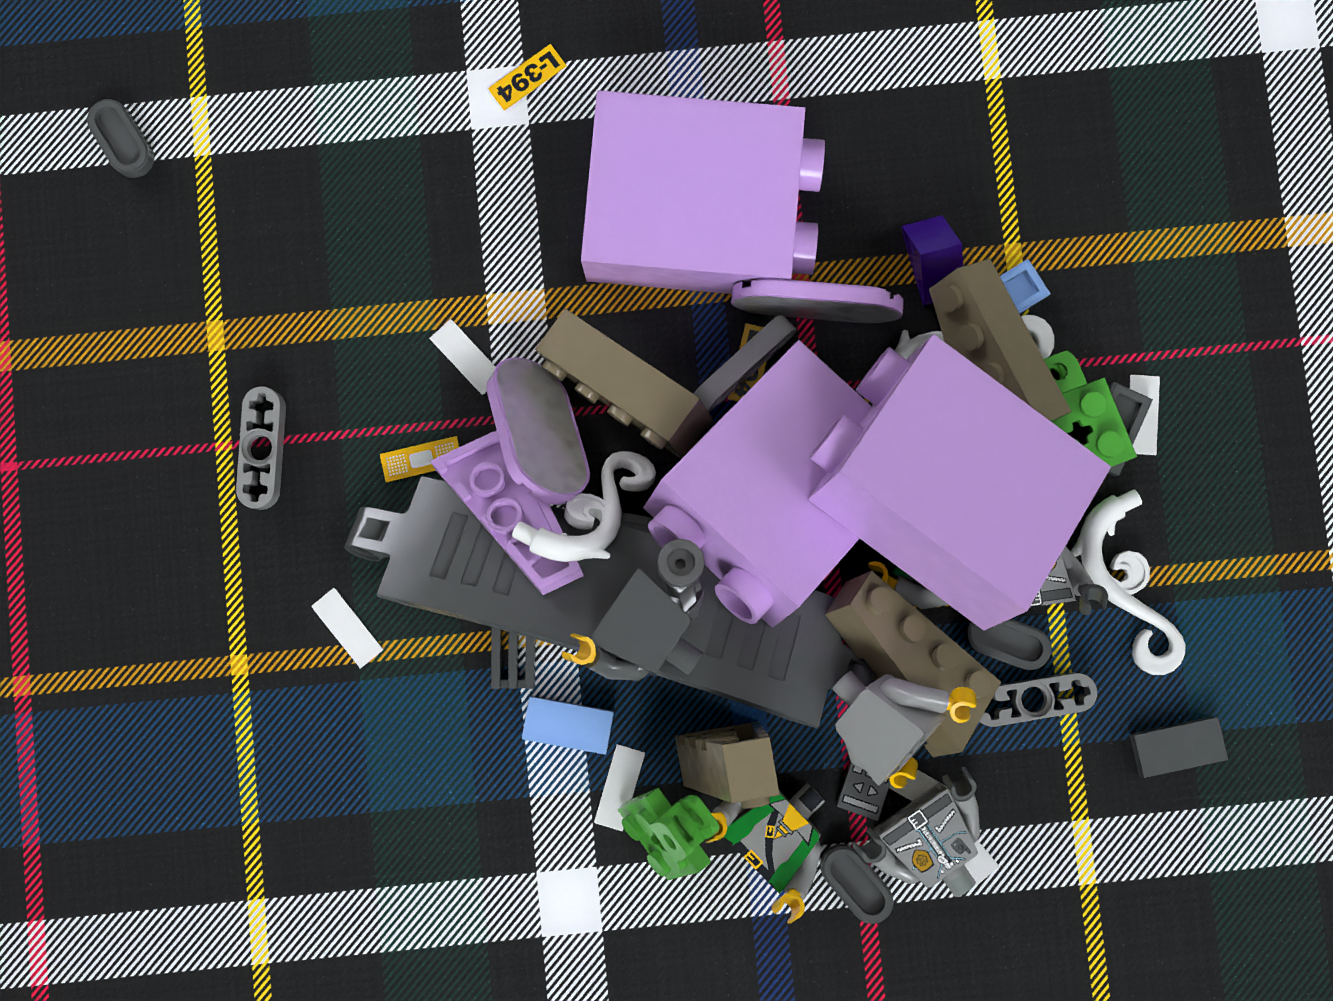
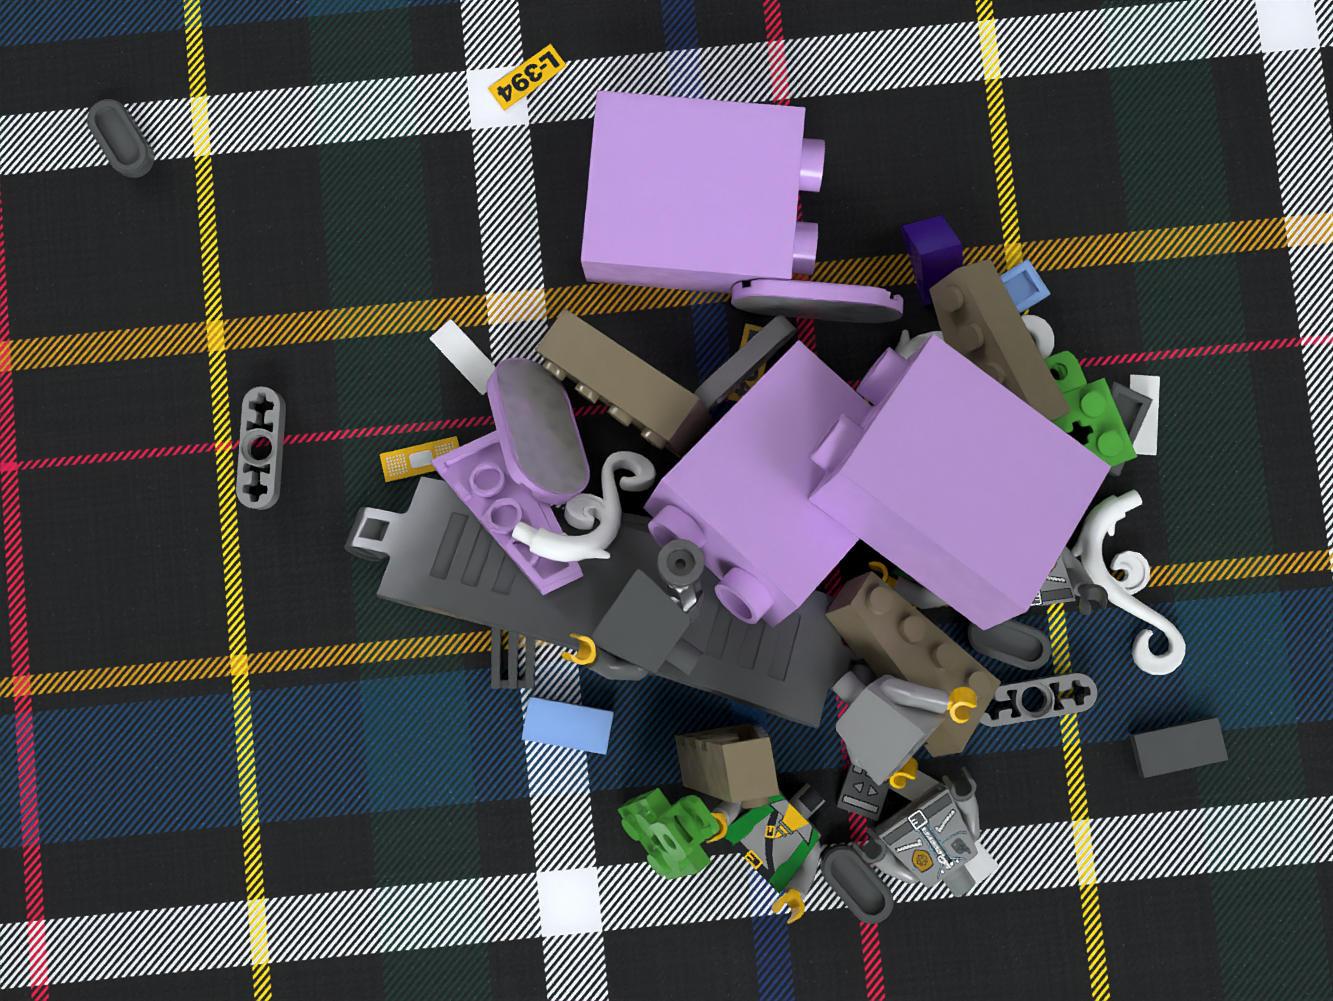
white sticker [311,588,383,669] -> none
white sticker [594,744,645,831] -> none

